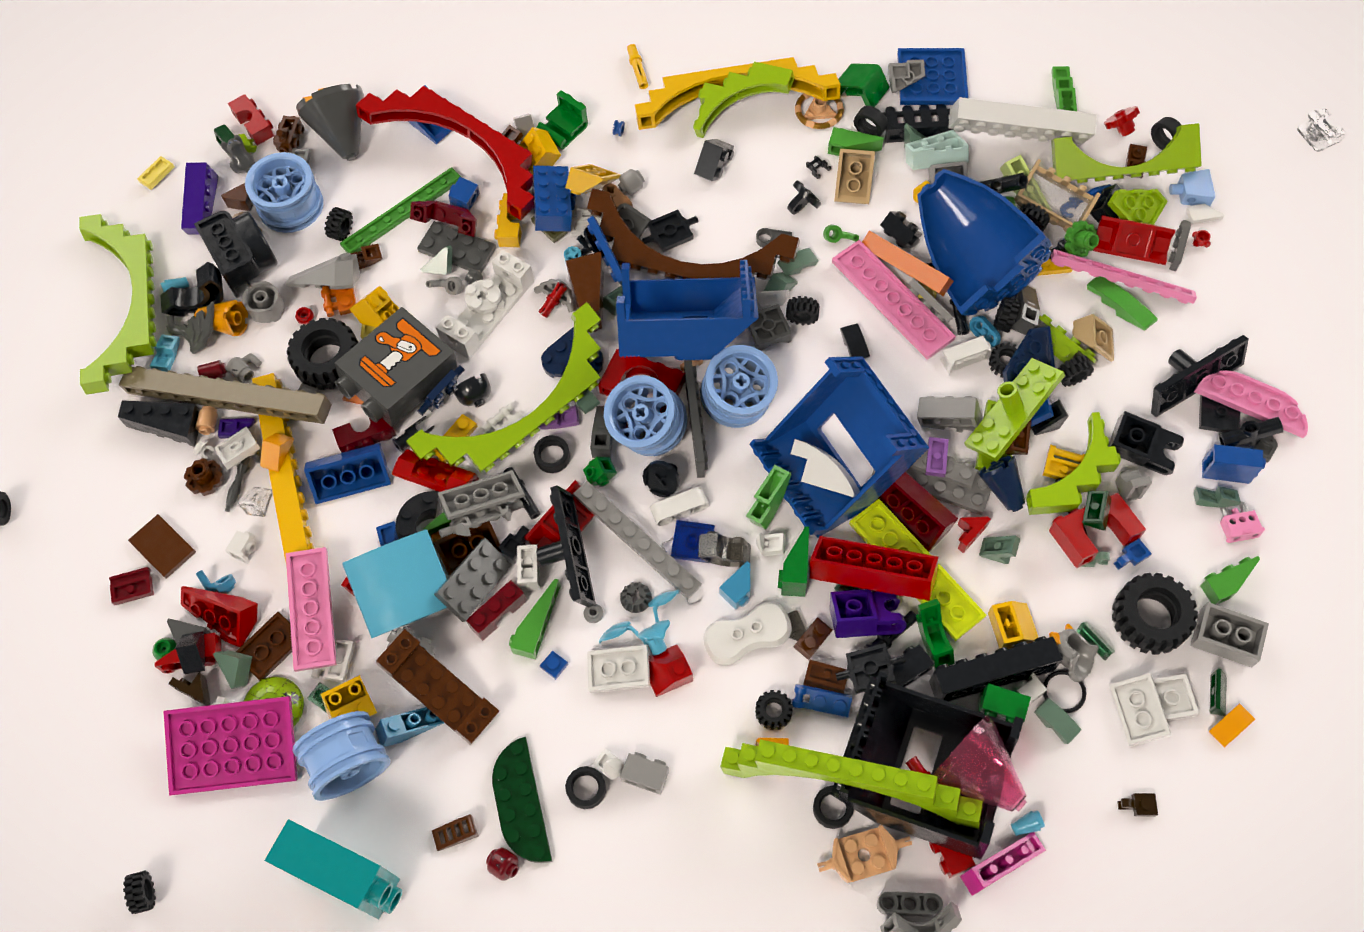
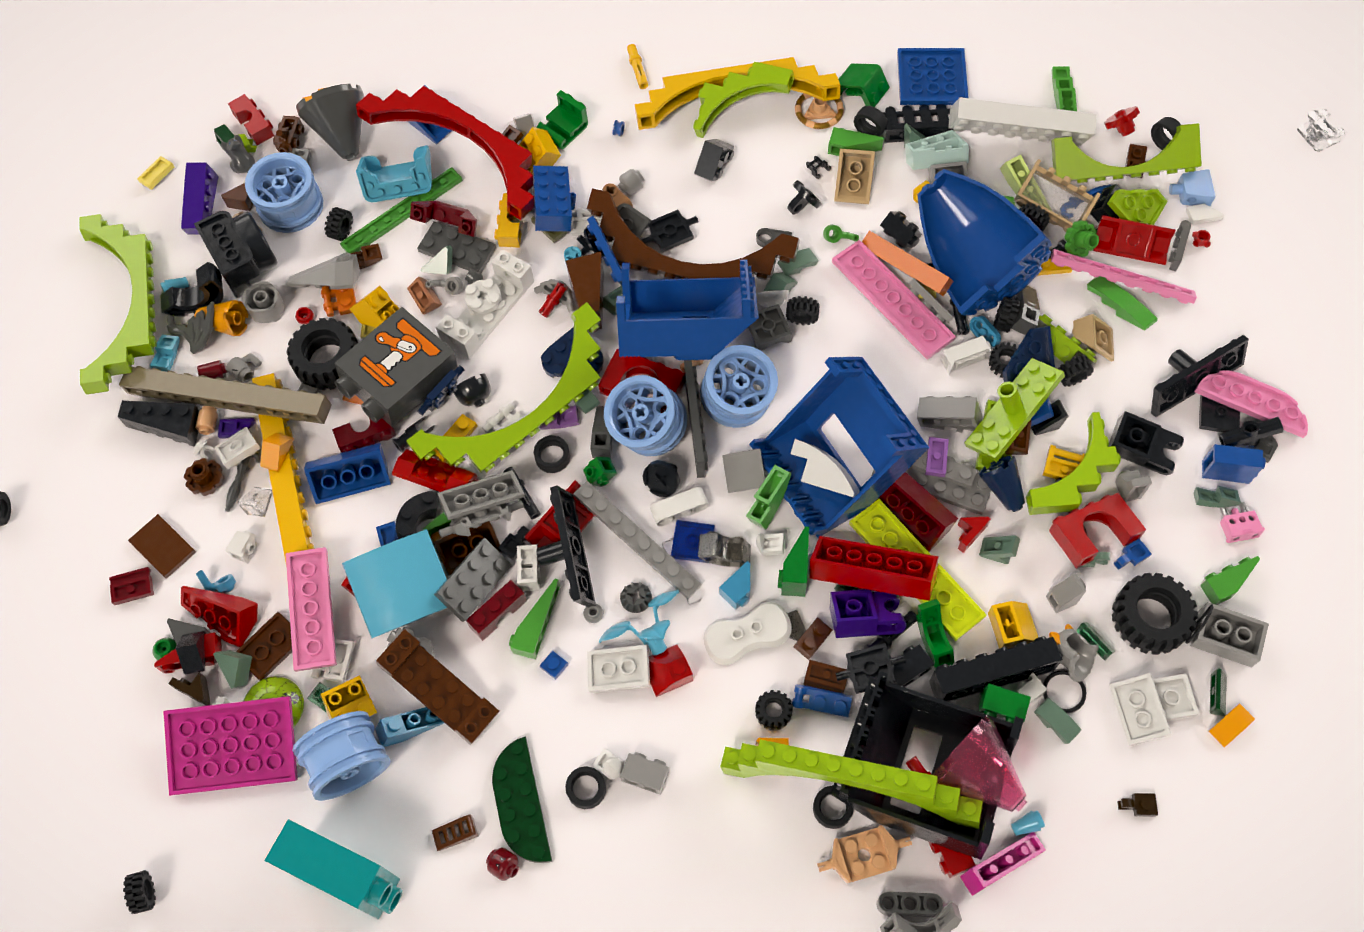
blue head [448,177,480,211] -> none
yellow slope [565,164,621,195] -> none
black slope [840,323,870,359] -> none
light grey slope [888,60,925,93] -> none
black piece [980,173,1028,194] -> none
dark green slope [1082,491,1111,531] -> none
none -> medium azure windscreen [356,145,432,202]
none -> nougat slope [407,276,442,315]
none -> light grey slope [722,449,765,493]
none -> light grey slope [1046,573,1087,614]
none -> black piece [1185,604,1214,644]

